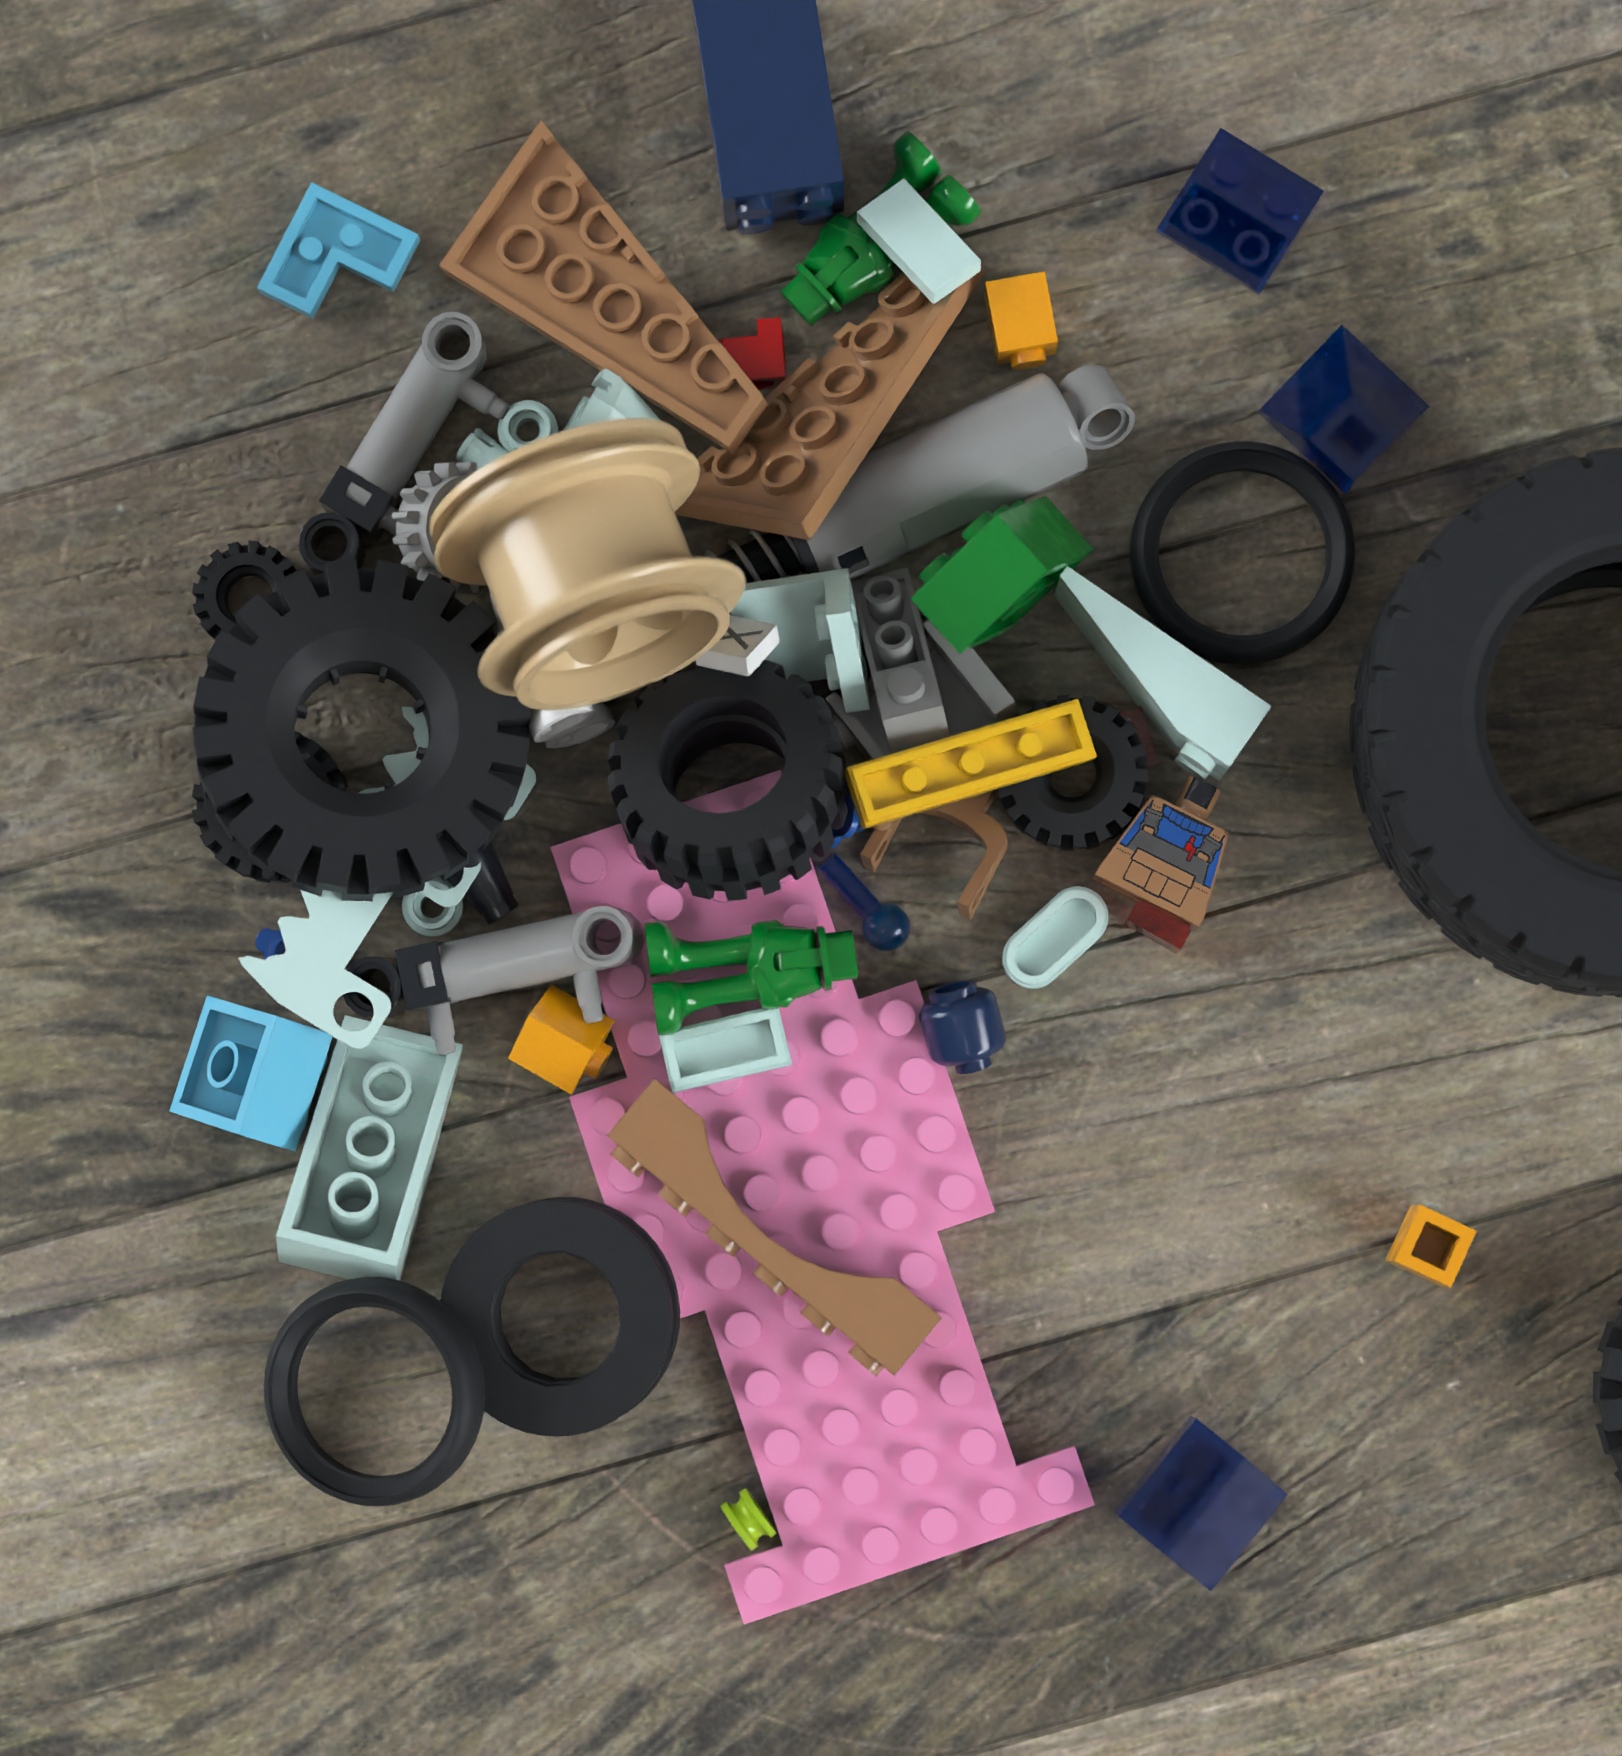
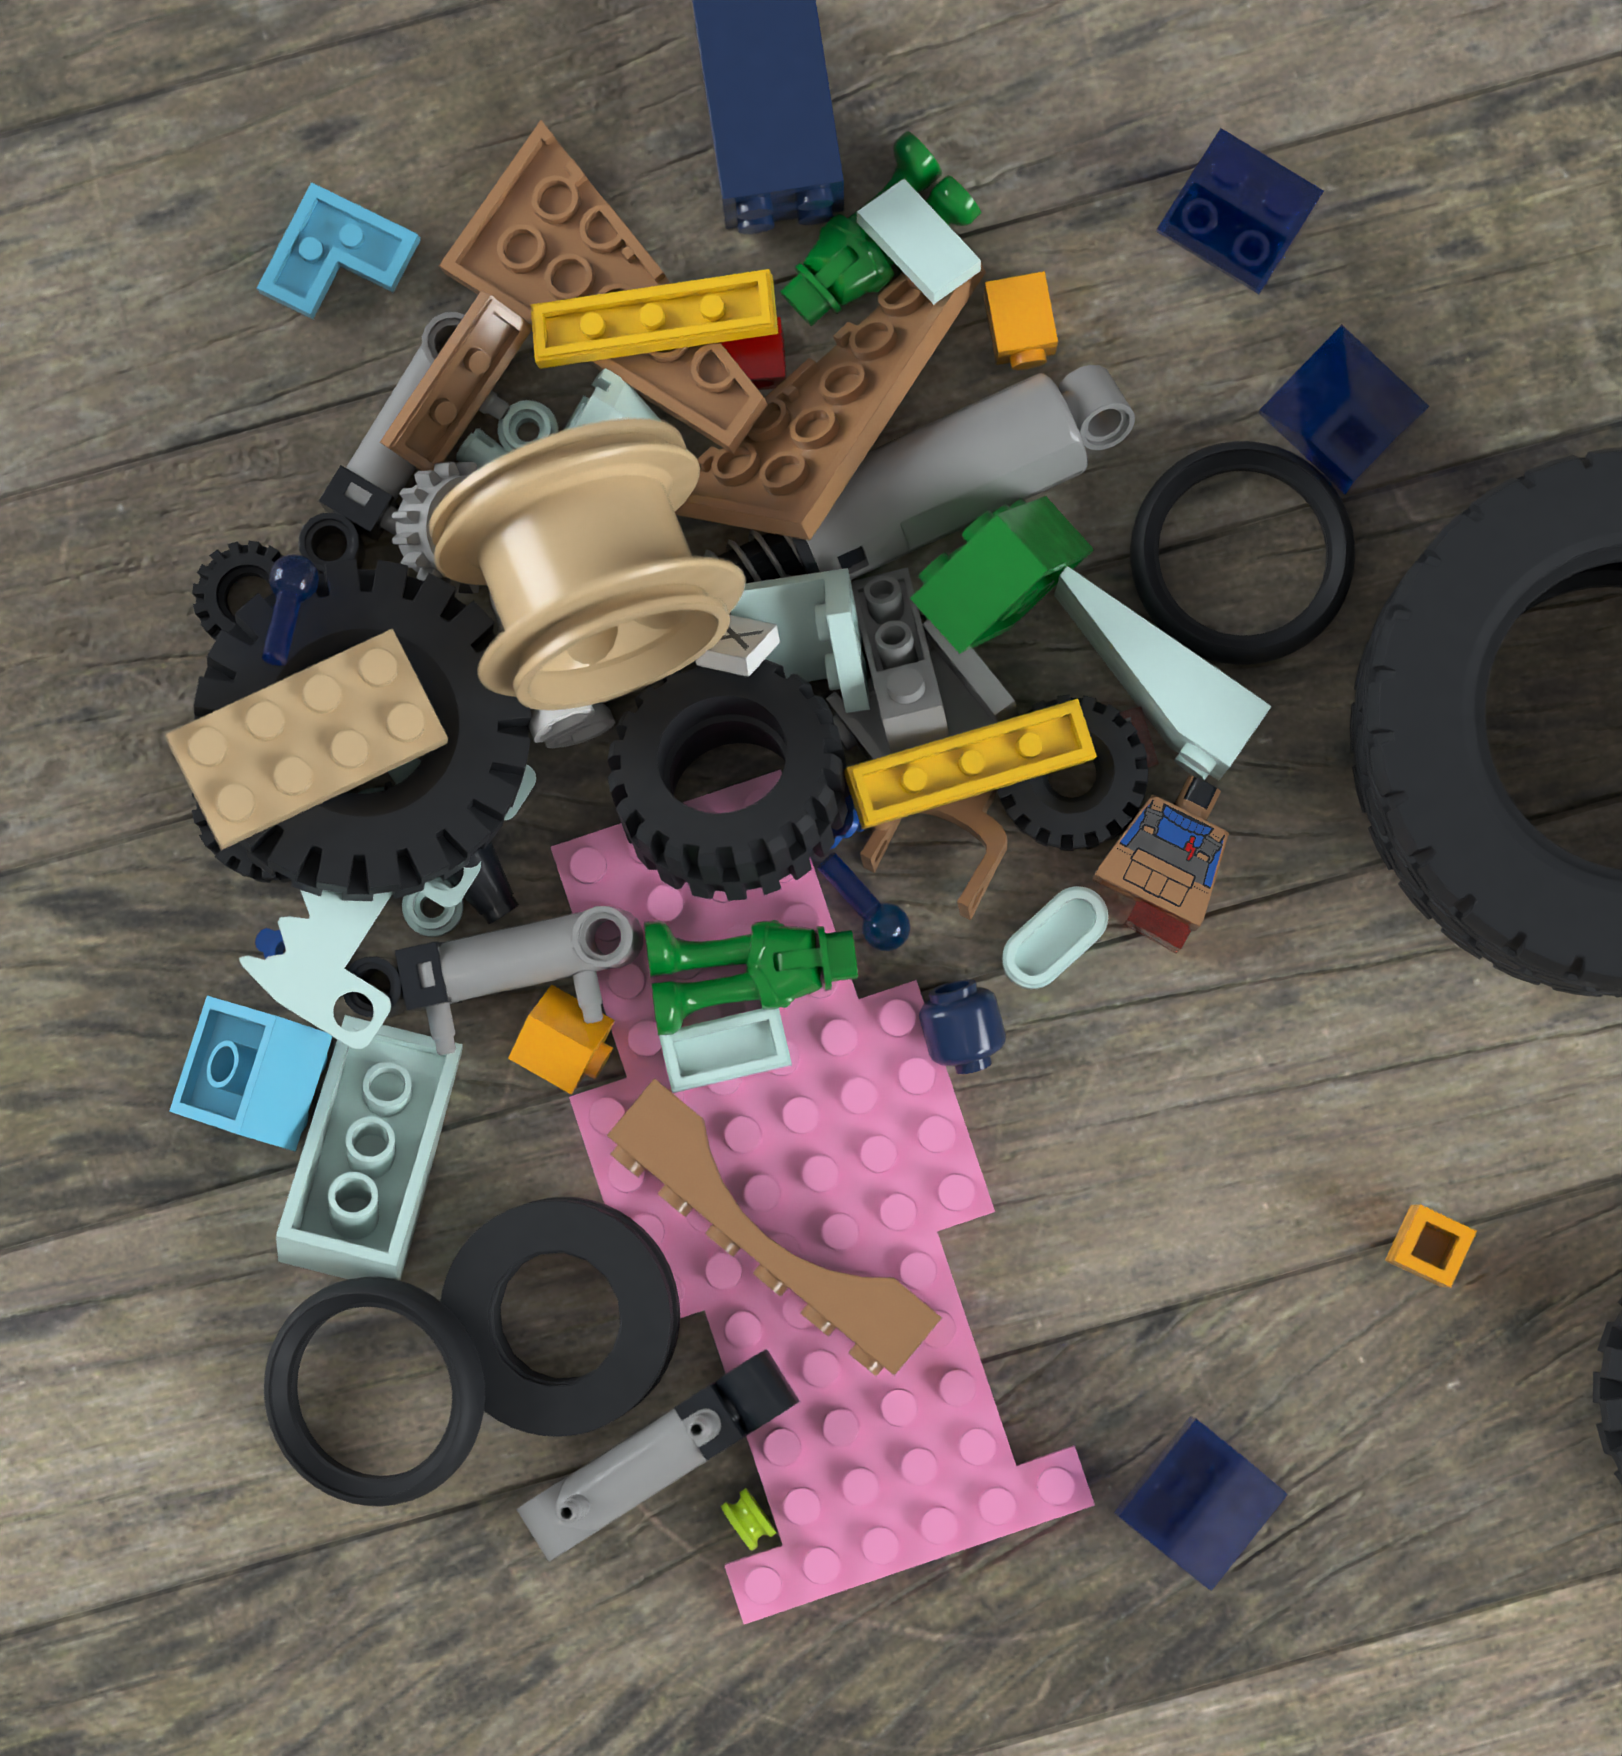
none -> tan plate [166,629,448,850]
none -> clear blue bar [262,554,319,666]
none -> medium nougat tile [380,290,532,471]
none -> light grey piece [516,1349,800,1562]
none -> yellow tile [530,269,778,369]

